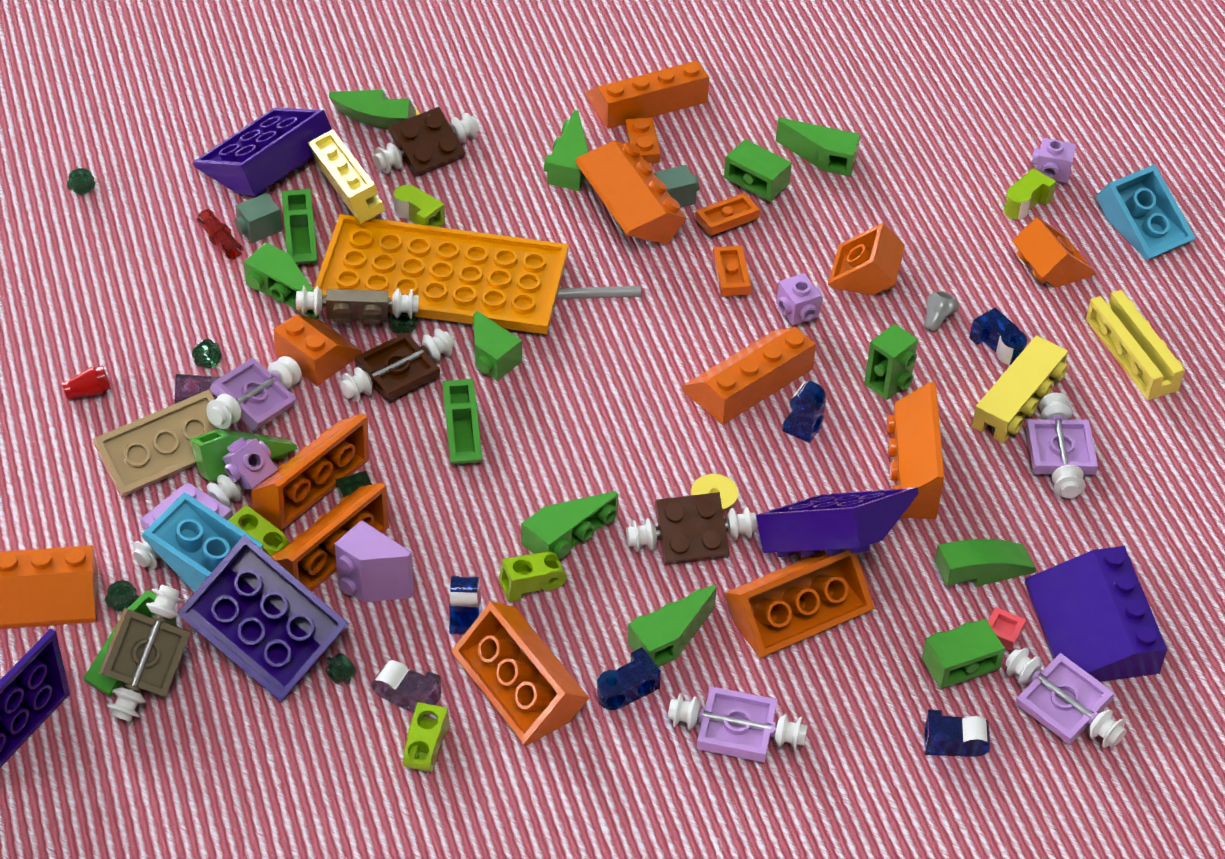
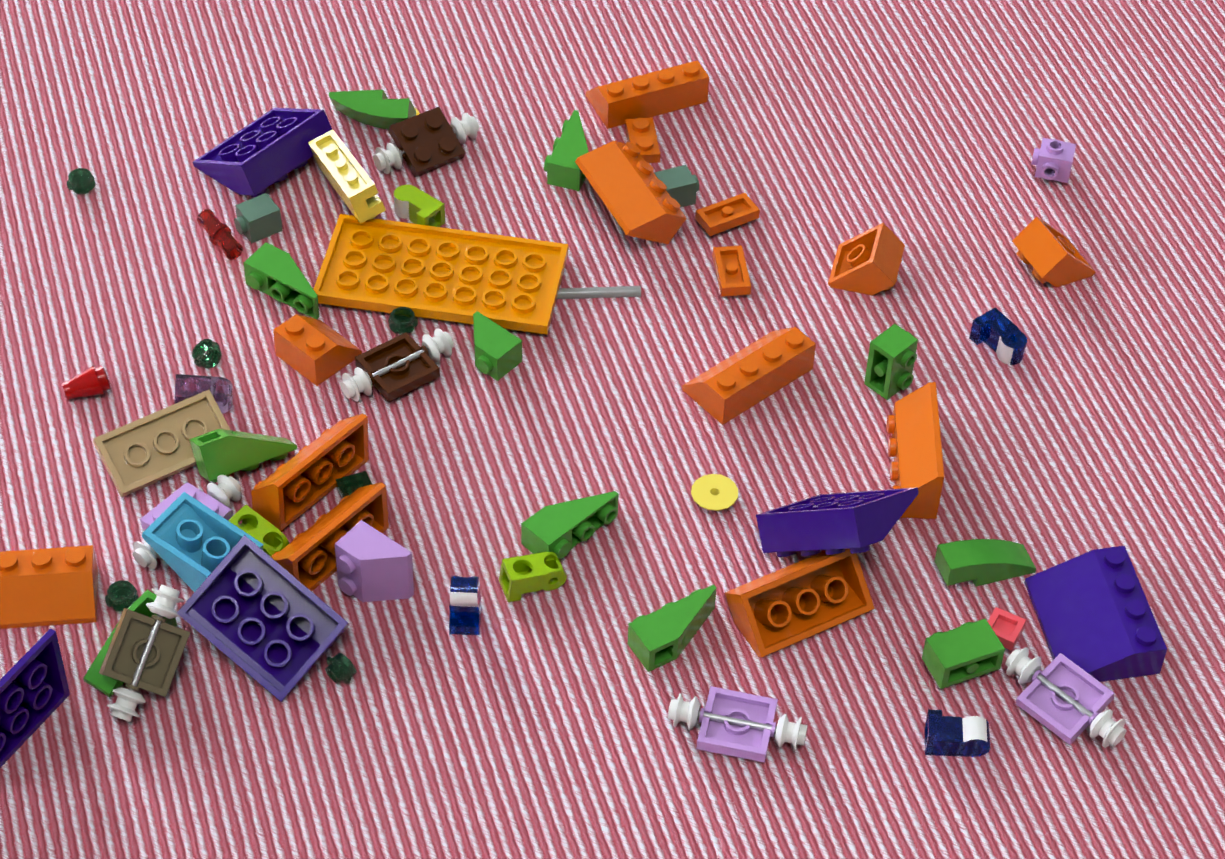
lavender plate [206,356,301,431] -> none
lavender brick [222,437,278,490] -> none
bright green slope [281,189,318,265] -> none
dark tan plate [296,285,419,324] -> none
clear purple leg [372,660,441,717] -> none
lime leg [403,702,450,772] -> none
bright green slope [443,379,482,465] -> none
orange slope [451,601,589,745] -> none
clear blue leg [597,647,661,710] -> none
reddish brown plate [626,492,757,565] -> none
bright green brick [724,139,792,202] -> none
bright green slope [776,117,860,177] -> none
lavender brick [776,273,823,325] -> none
clear blue leg [782,381,826,443] -> none
light grey animal [924,291,959,332] -> none
light yellow brick [972,335,1069,444] -> none
lime leg [1004,168,1056,220] -> none
lavender plate [1025,393,1098,498] -> none
light yellow brick [1086,290,1185,400] -> none
medium azure slope [1095,164,1196,261] -> none

